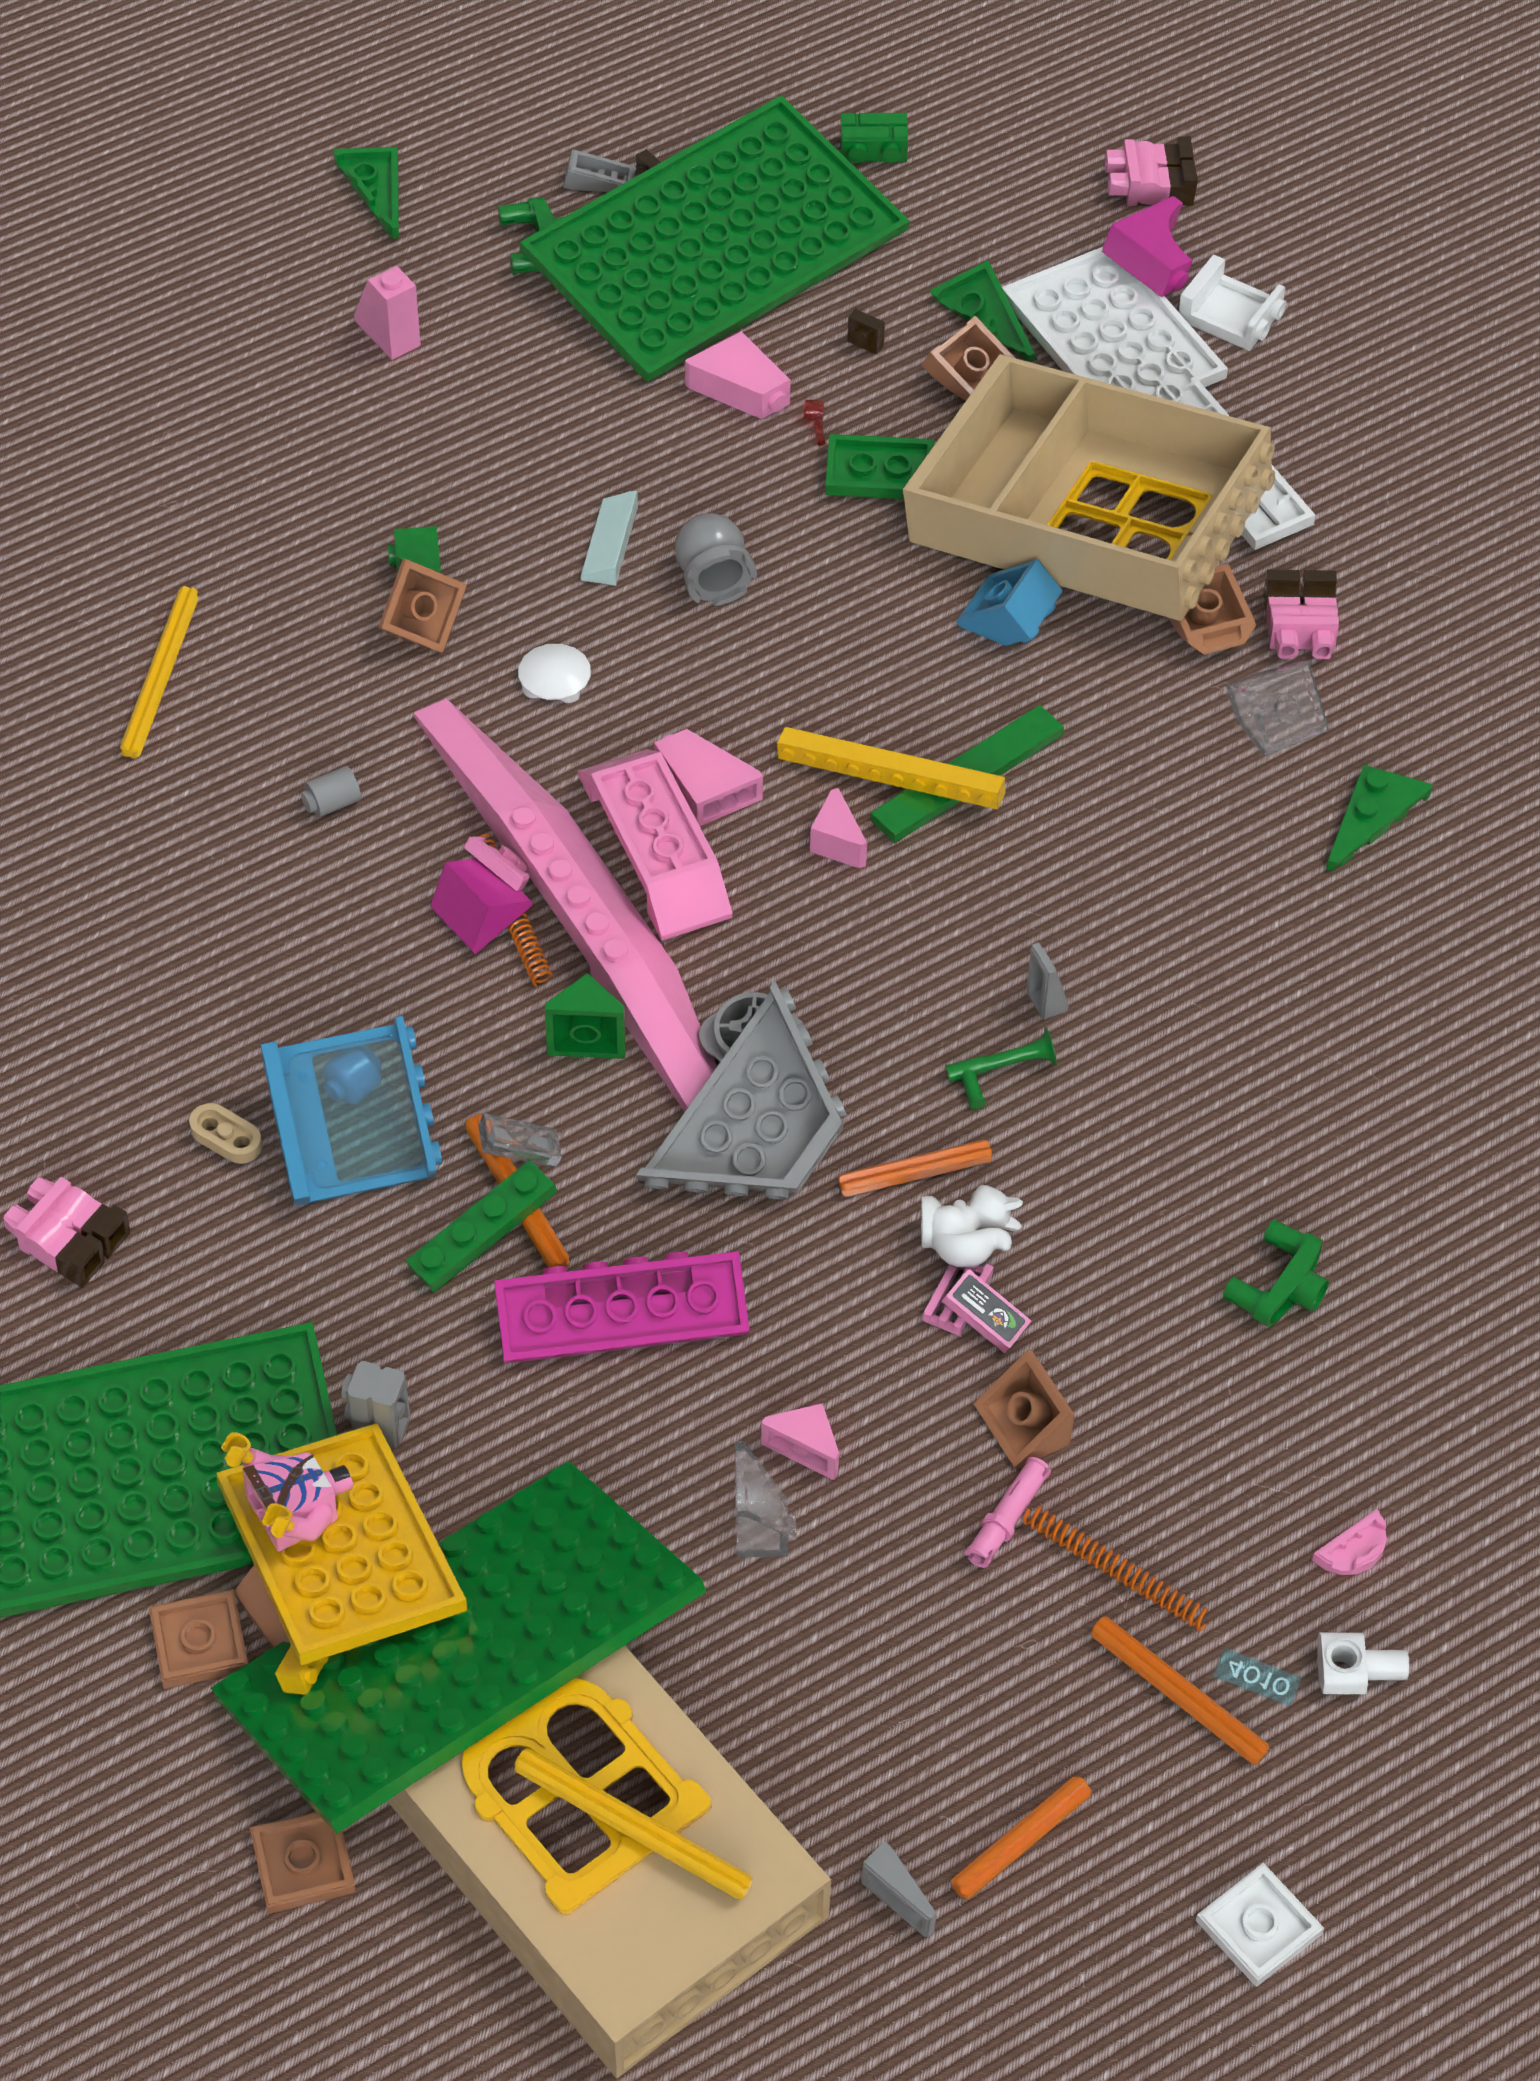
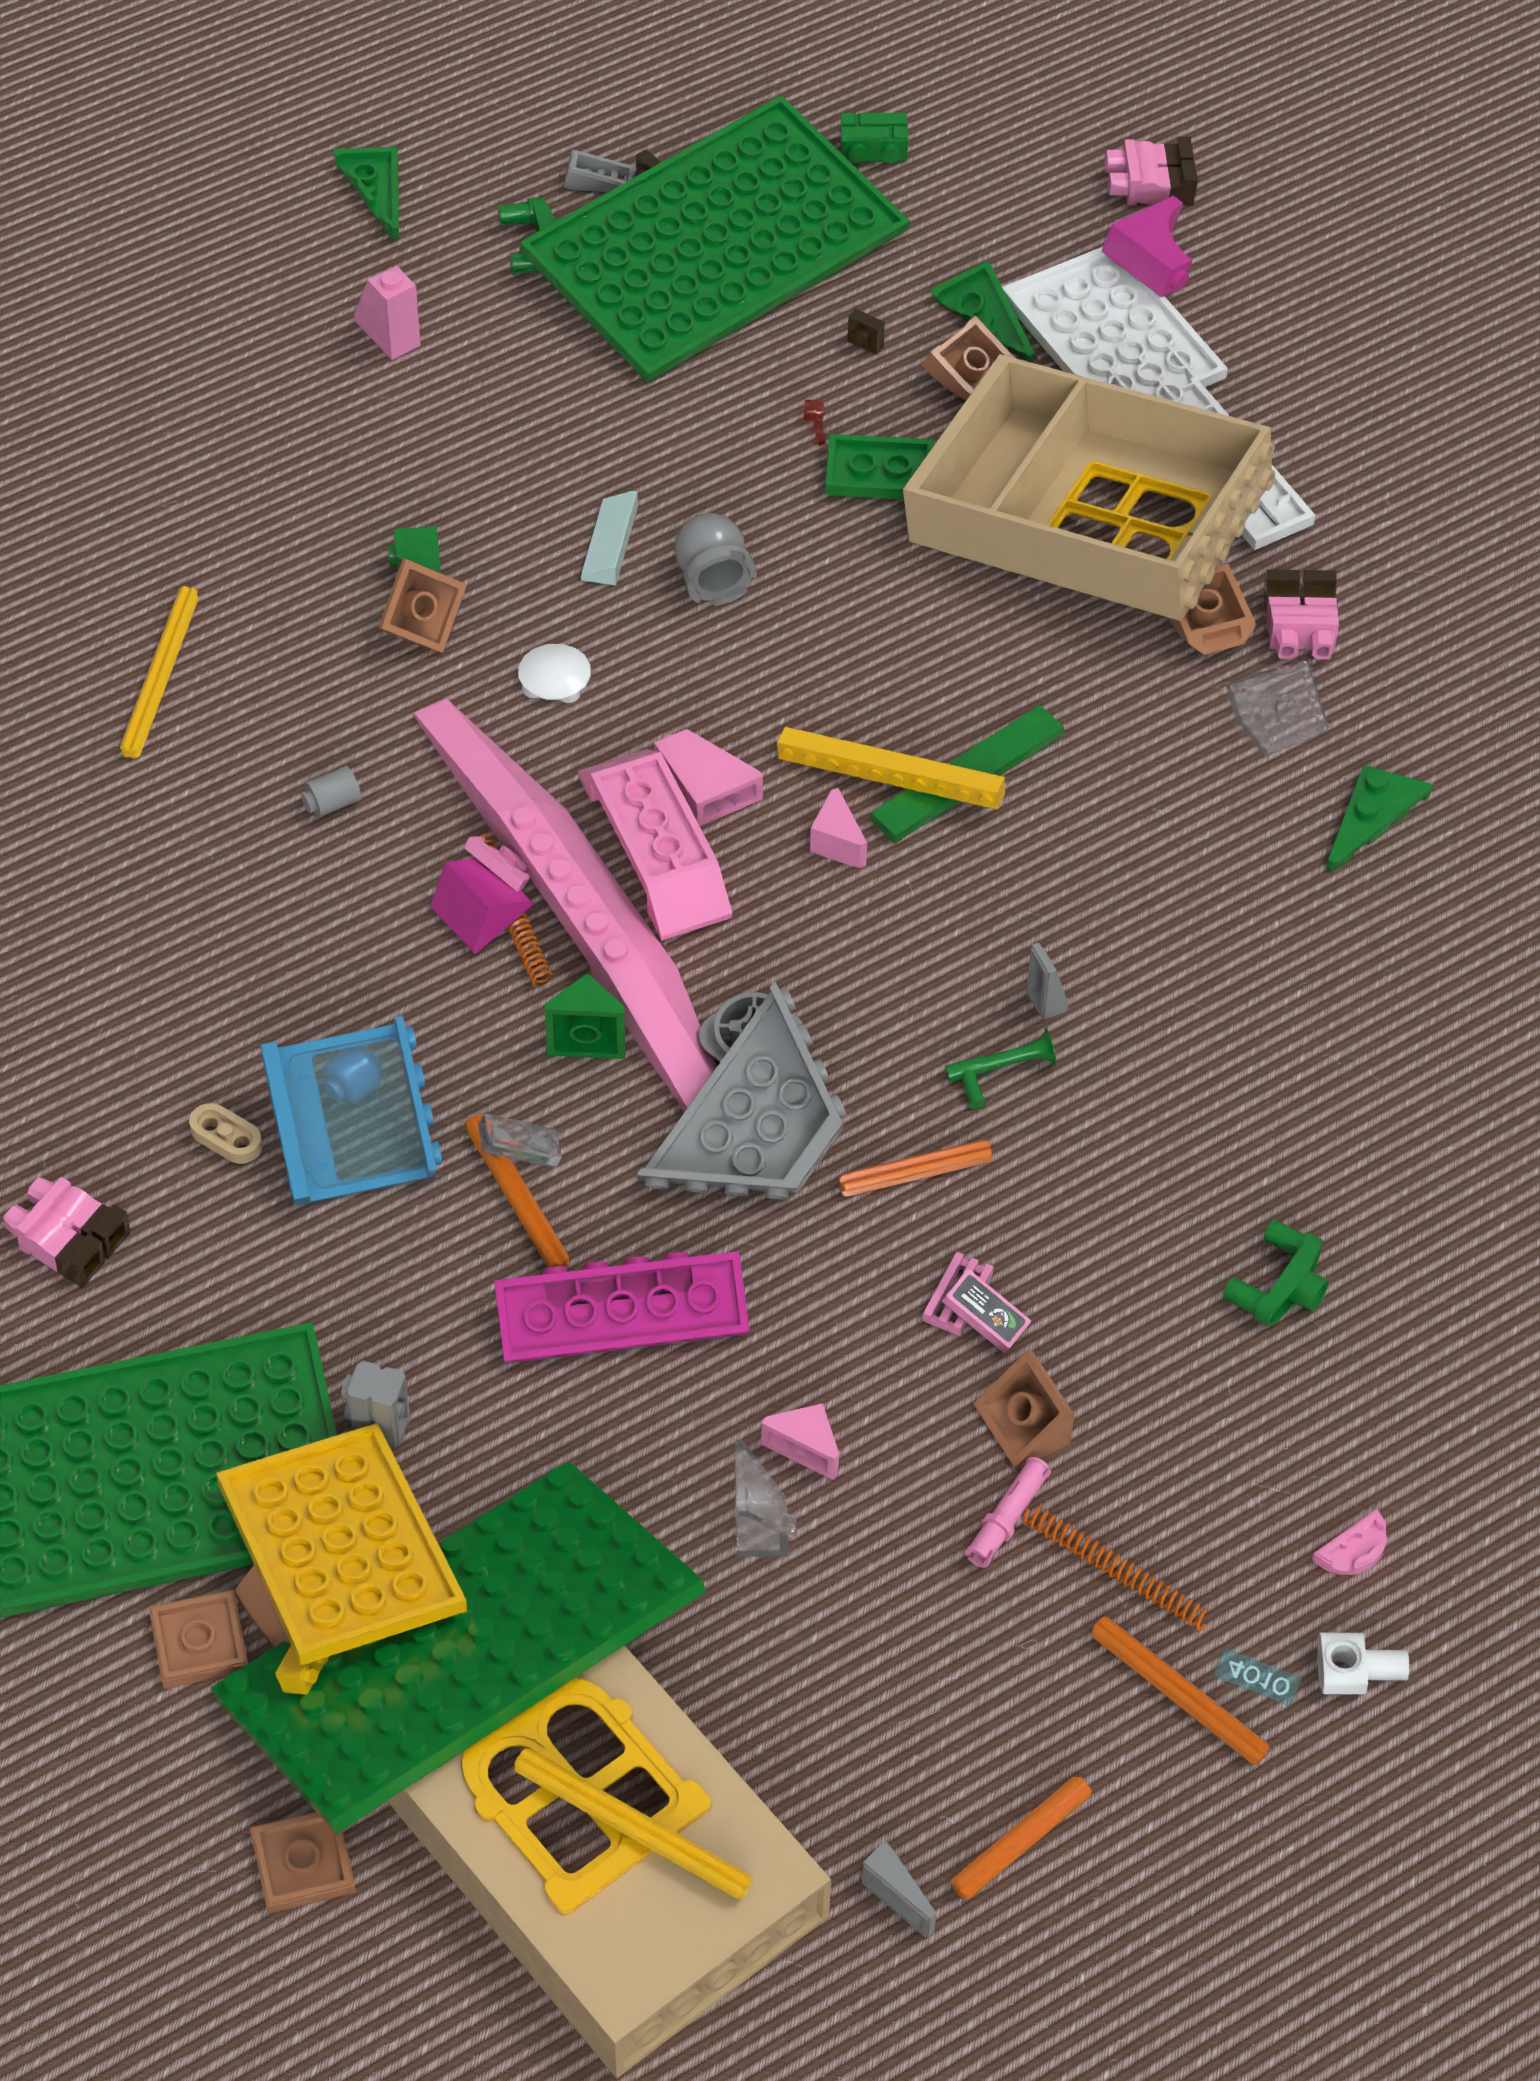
torso [221,1432,353,1552] -> none
green plate [405,1159,557,1294] -> none
bright pink slope [685,331,791,419] -> none
white animal [921,1185,1023,1268] -> none
dark azure slope [956,559,1063,646] -> none
white panel [1179,254,1287,351] -> none
white tile [1196,1863,1324,1987] -> none

